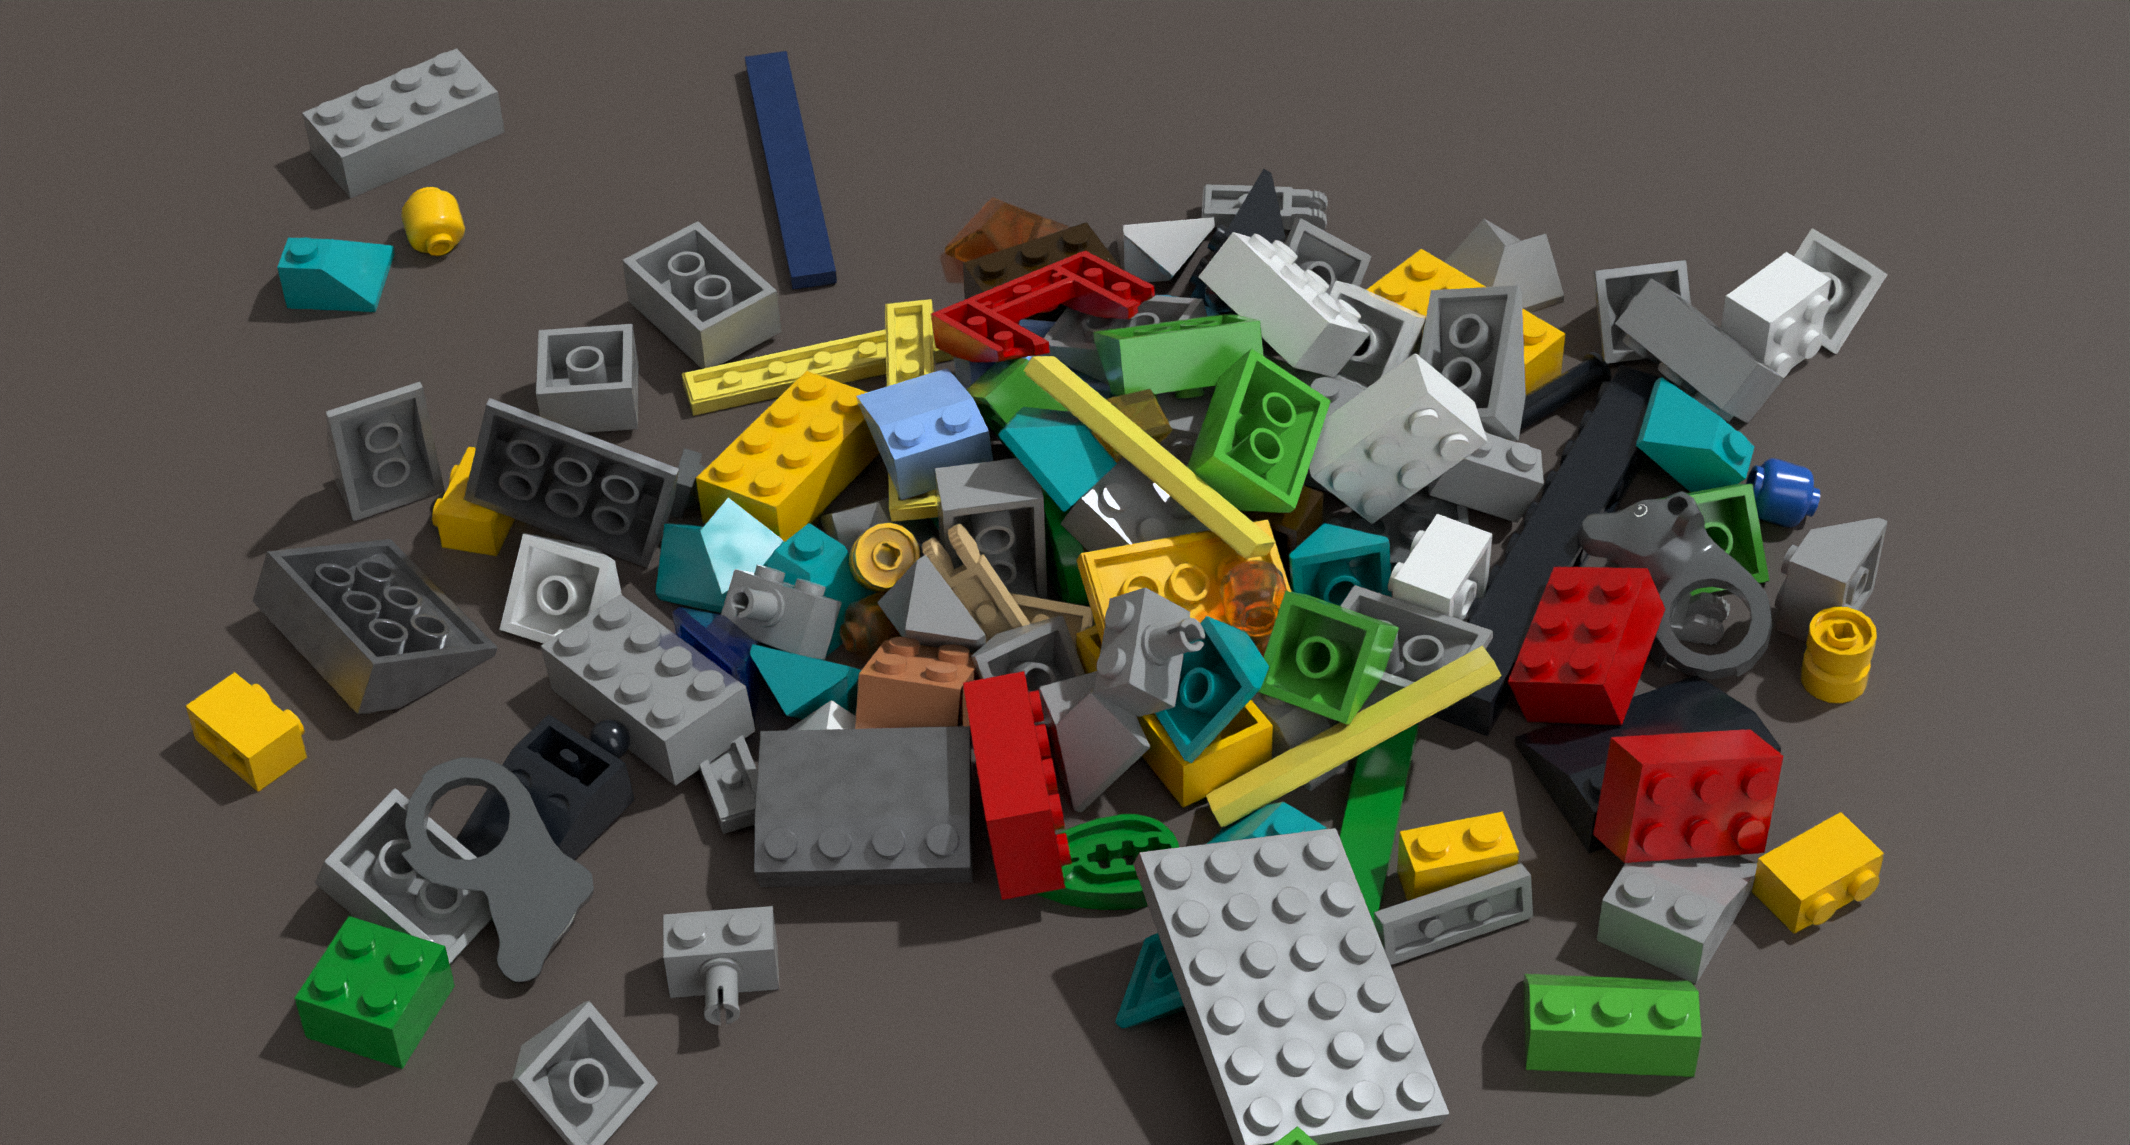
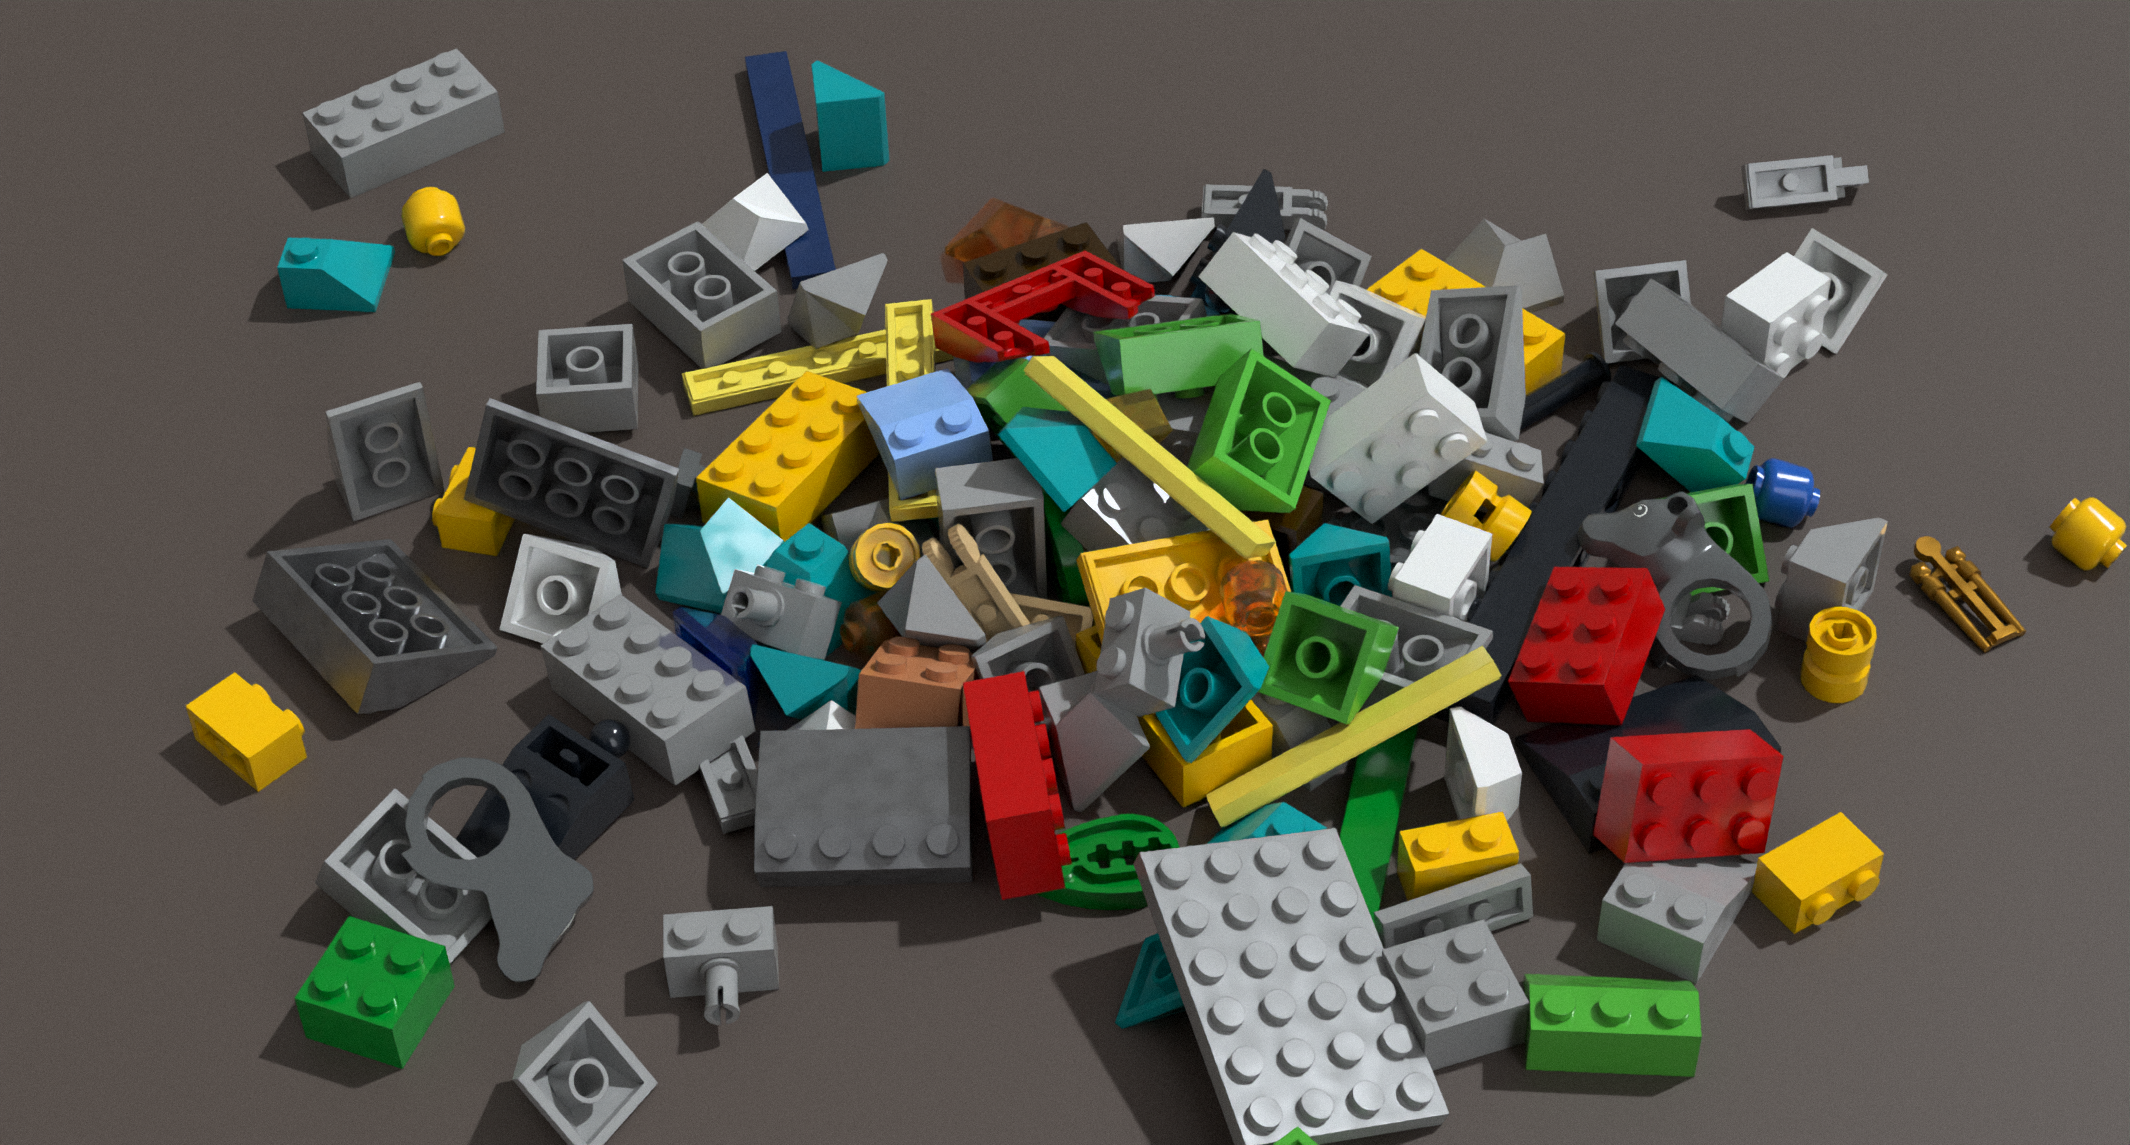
none -> white slope [702,173,809,271]
none -> light grey slope [787,253,888,349]
none -> teal slope [811,60,890,172]
none -> light grey brick [1382,919,1529,1071]
none -> yellow wheel [1440,470,1532,562]
none -> white slope [1444,707,1522,821]
none -> light grey hinge [1741,155,1869,210]
none -> pearl gold piece [1909,536,2026,653]
none -> yellow head [2049,497,2127,571]

